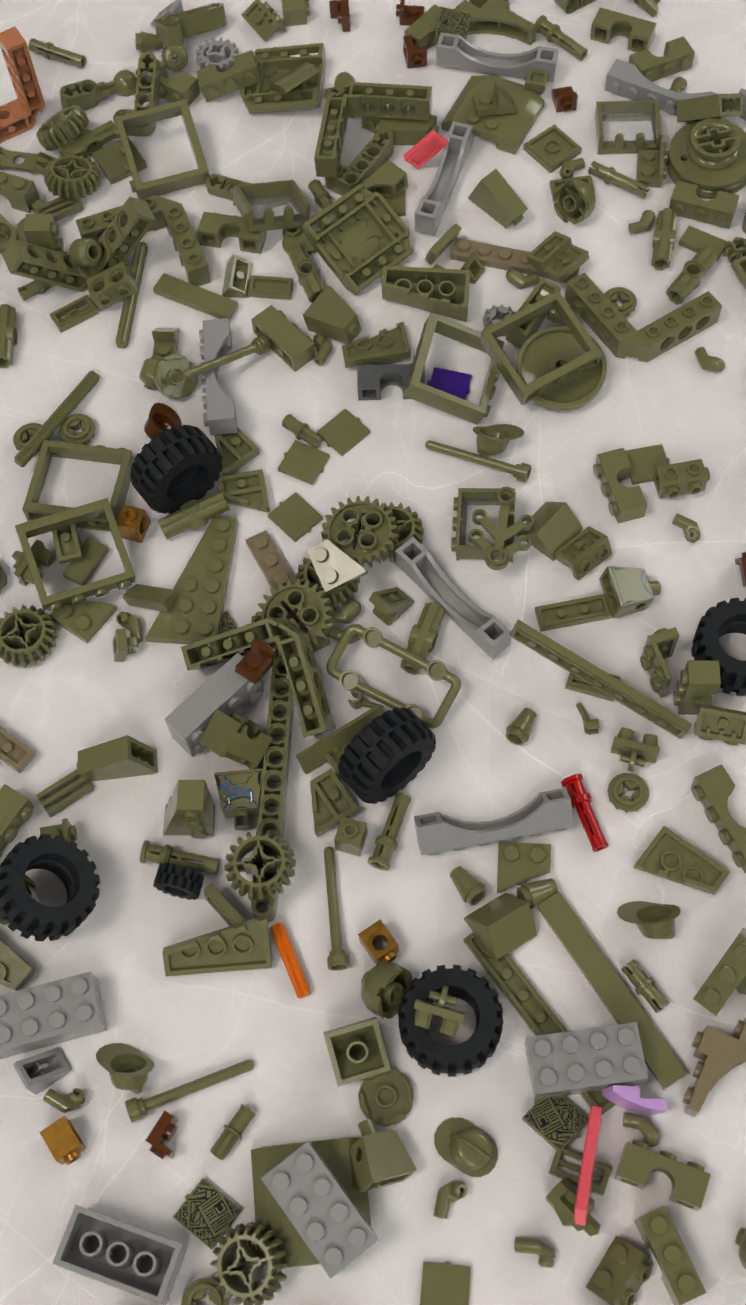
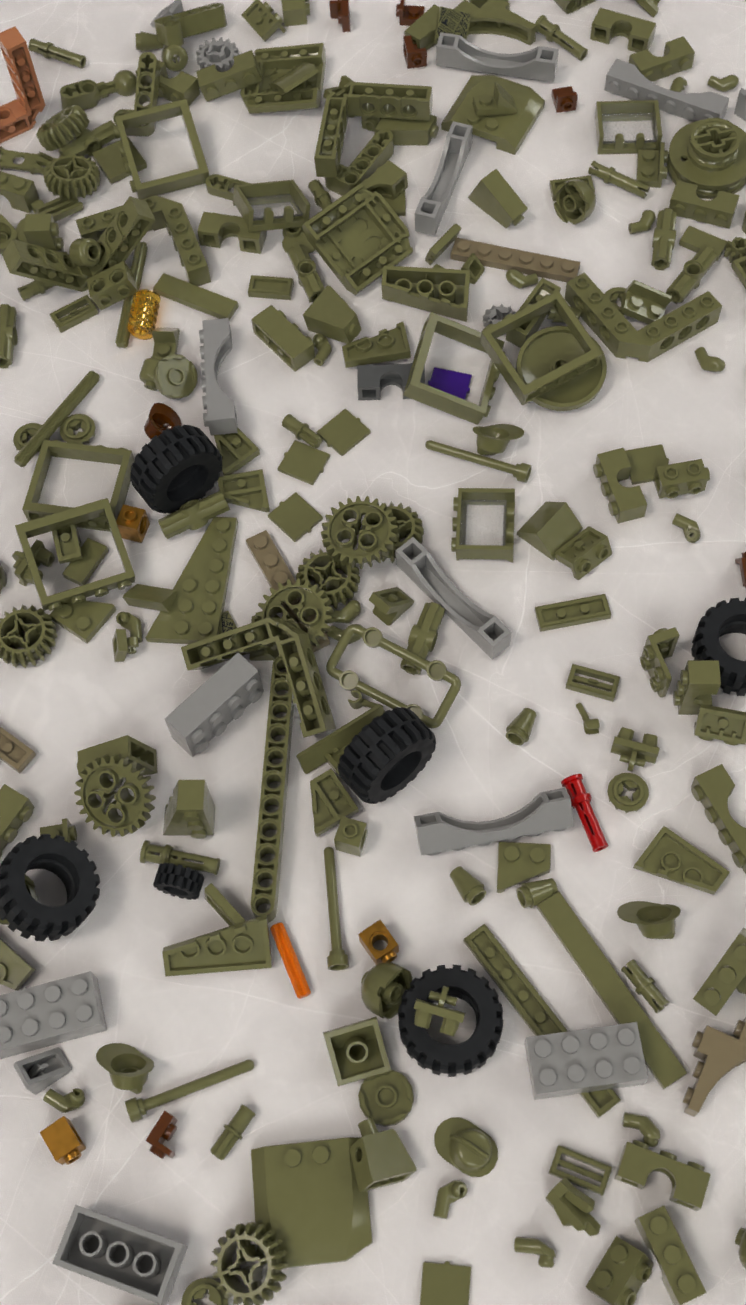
olive tile [36,769,93,817] -> none
olive piece [173,1178,241,1250] -> none
olive piece [183,335,271,379] -> none
olive piece [199,709,273,769] -> none
olive torso [214,769,263,830] -> none
olive slope [222,255,252,298] -> none
olive gear [224,830,296,902] -> none
reddish brown bracket [235,639,275,684] -> none
light grey brick [261,1141,379,1279] -> none
wing [307,539,368,594] -> none
olive tile [334,72,355,92] -> none
olive pin [368,793,411,871] -> none
coral tile [403,130,448,169] -> none
olive slope [464,893,537,962] -> none
olive plant [469,487,534,570] -> none
olive tile [509,619,692,739] -> none
olive piece [522,1096,589,1153] -> none
olive tile [523,124,582,173] -> none
olive tile [525,68,549,95] -> none
olive slope [526,231,589,283] -> none
olive arm [559,158,585,179] -> none
coral tile [574,1106,602,1226] -> none
olive torso [599,566,661,618] -> none
lavender slope [602,1085,667,1115] -> none
olive slope [676,93,743,122] -> none
none -> olive gear [74,754,156,837]
none -> clear yellow piece [127,289,161,340]
none -> olive bracket [620,280,672,325]
none -> olive arm [707,75,739,92]

